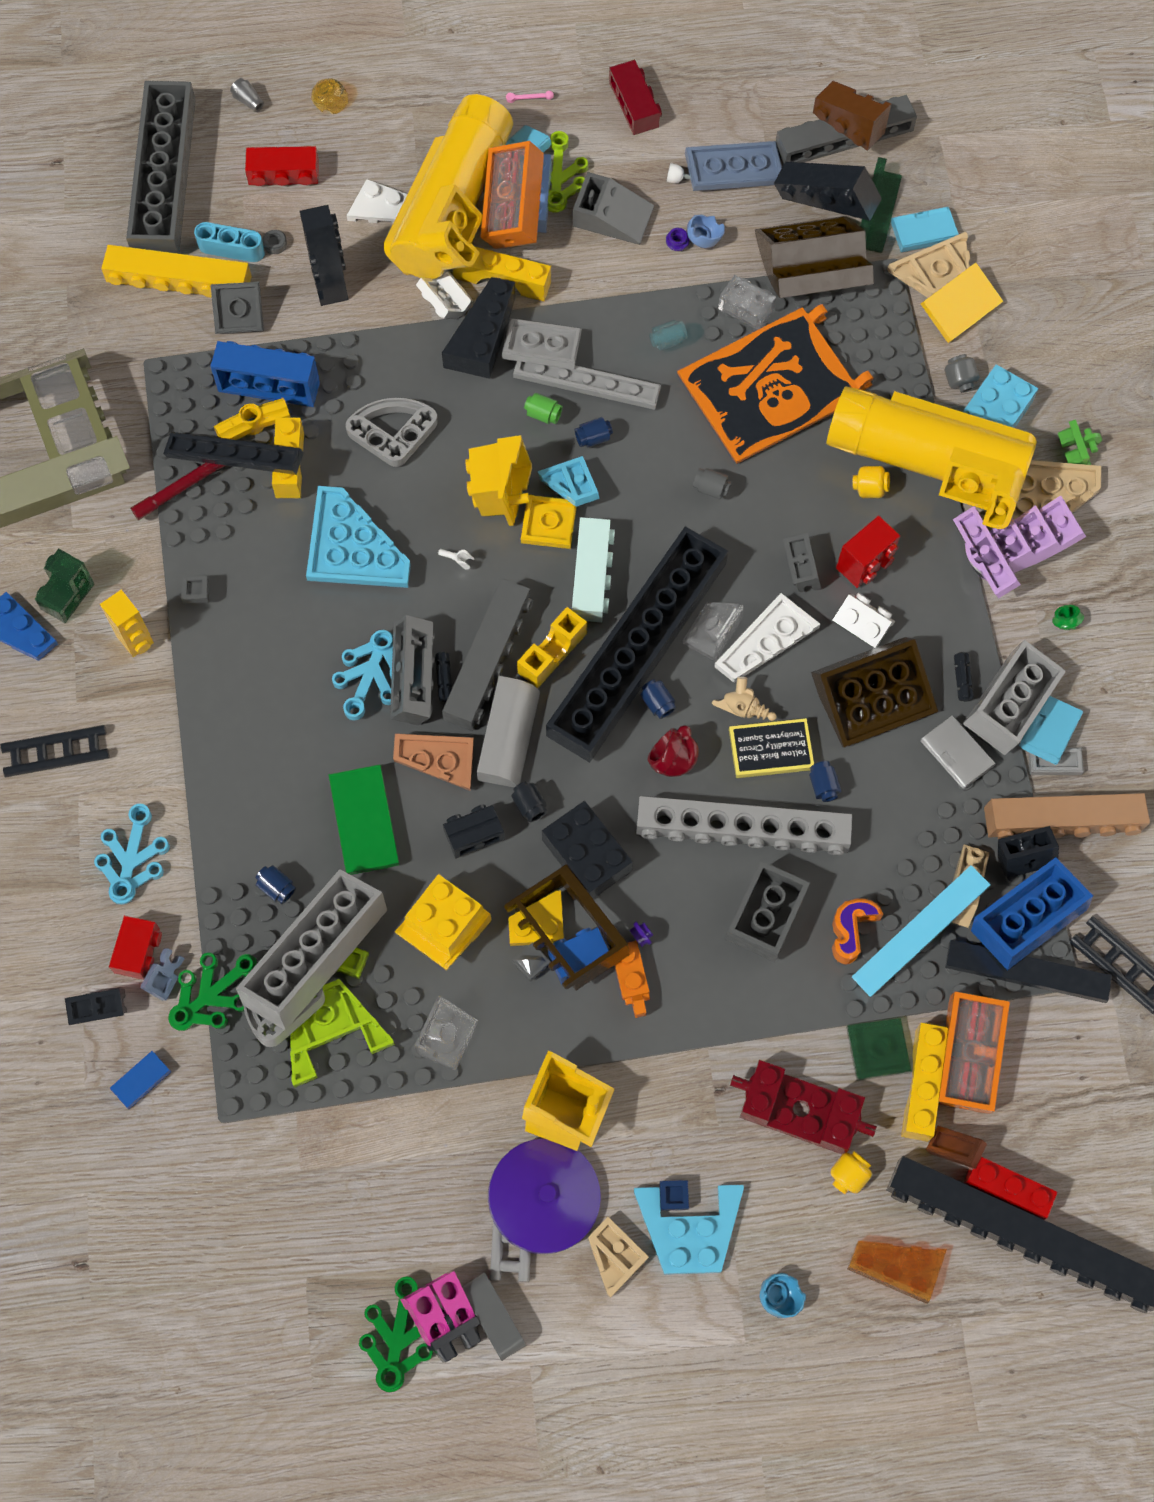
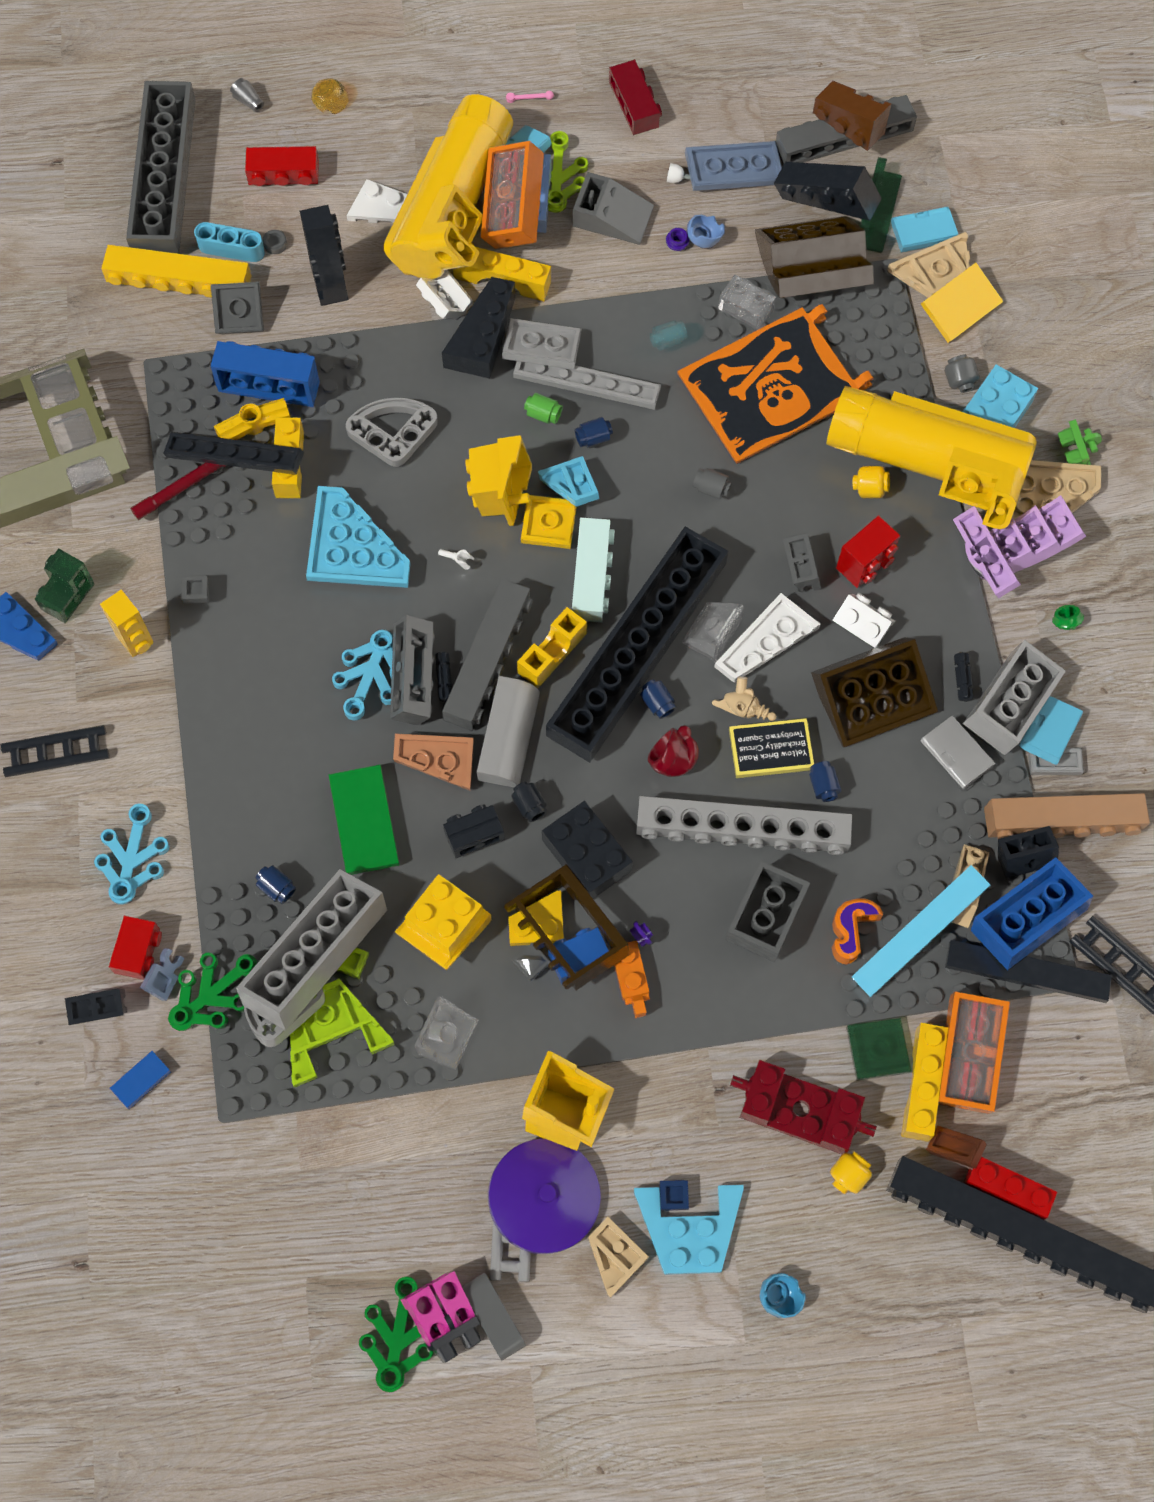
clear orange wing [847,1241,947,1304] -> none

